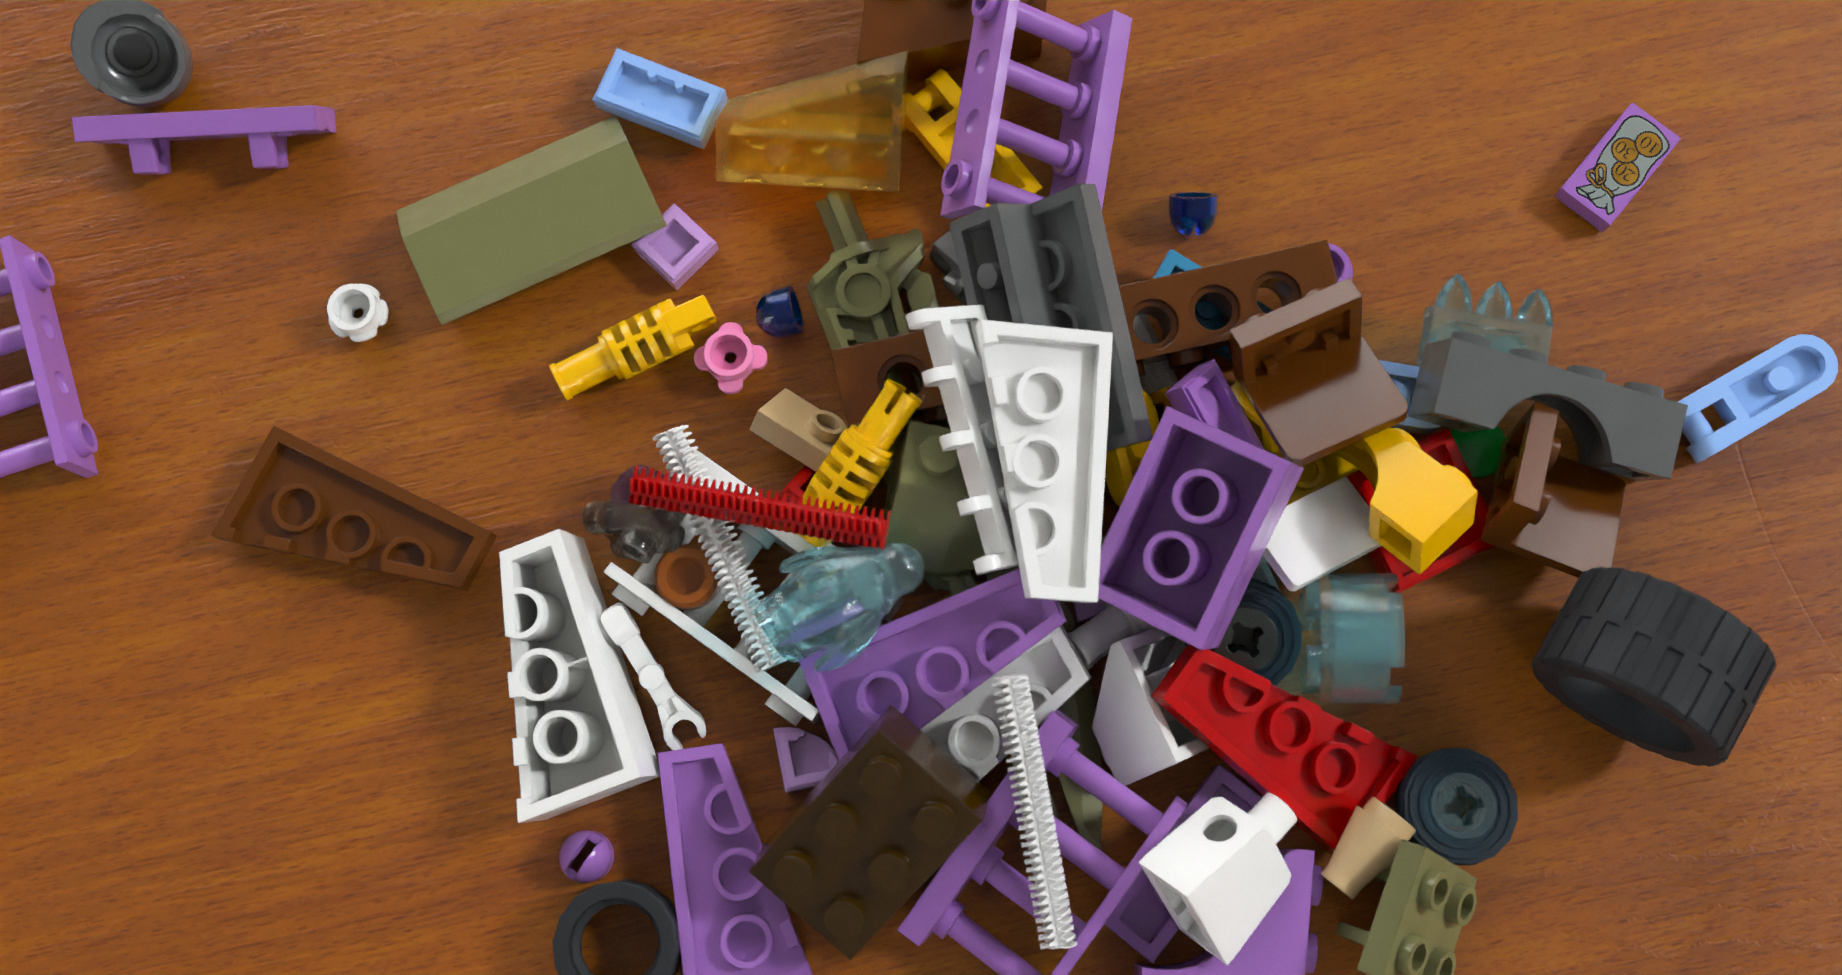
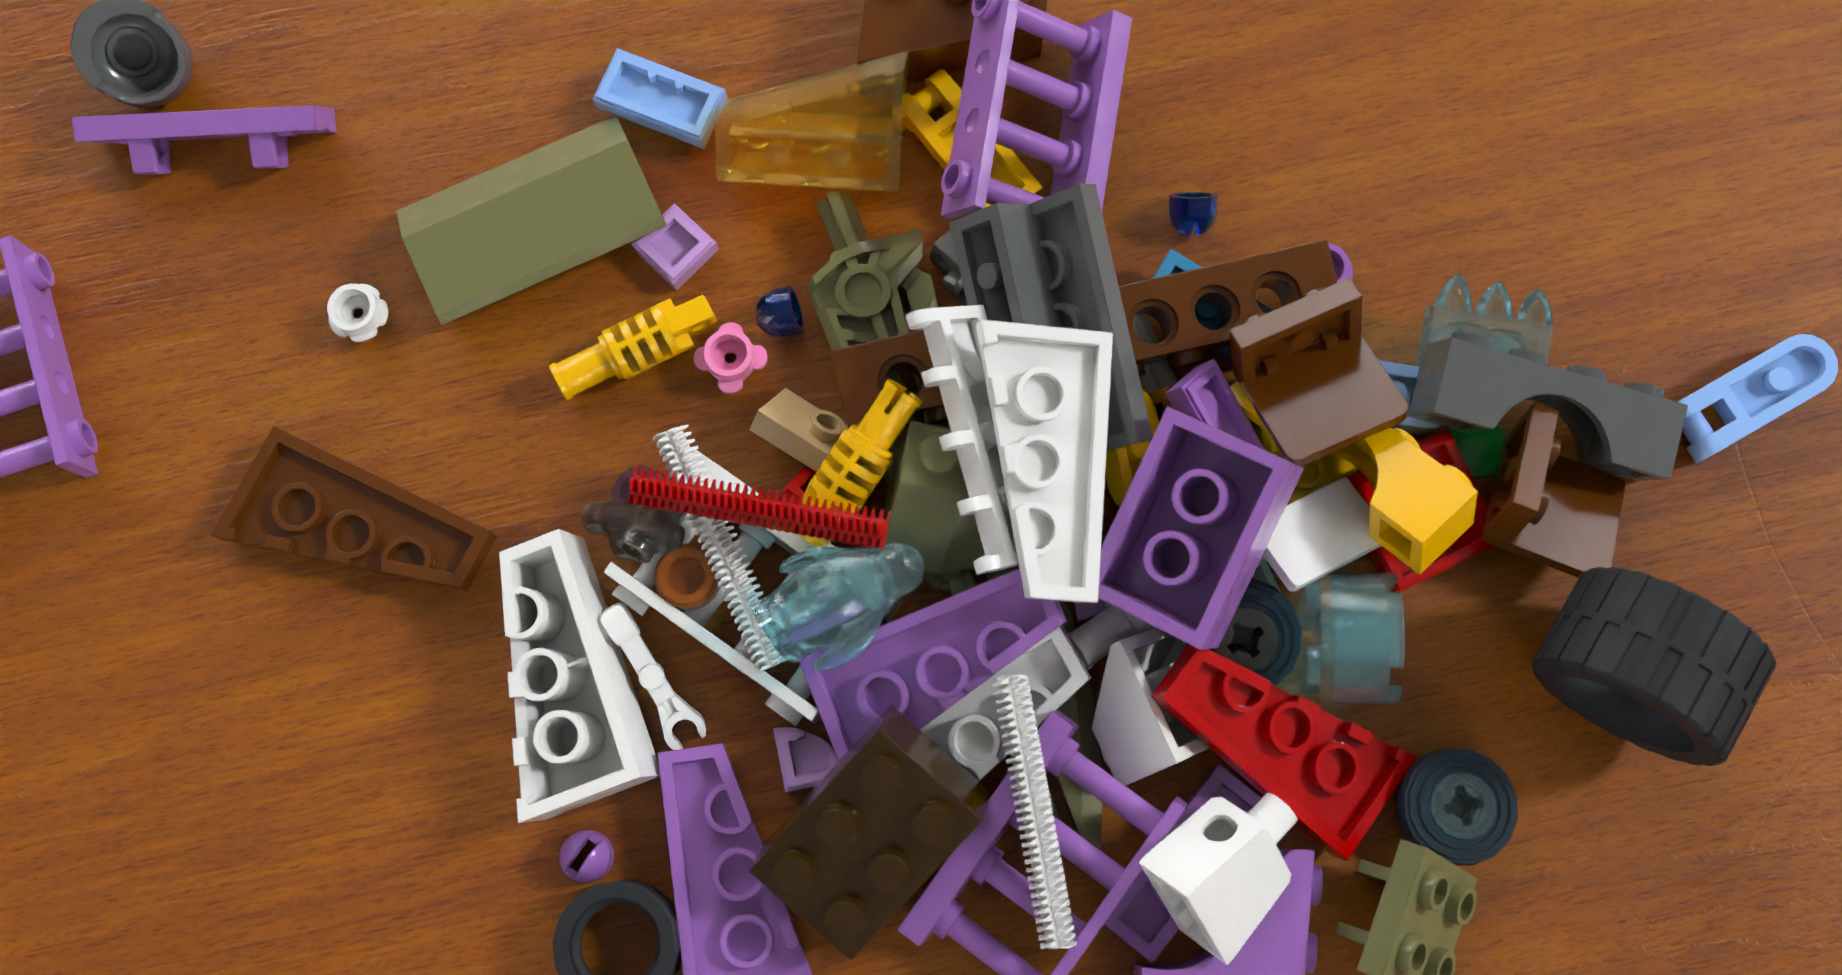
tan cone [1320,797,1416,900] -> none
tile [1554,102,1681,233] -> none

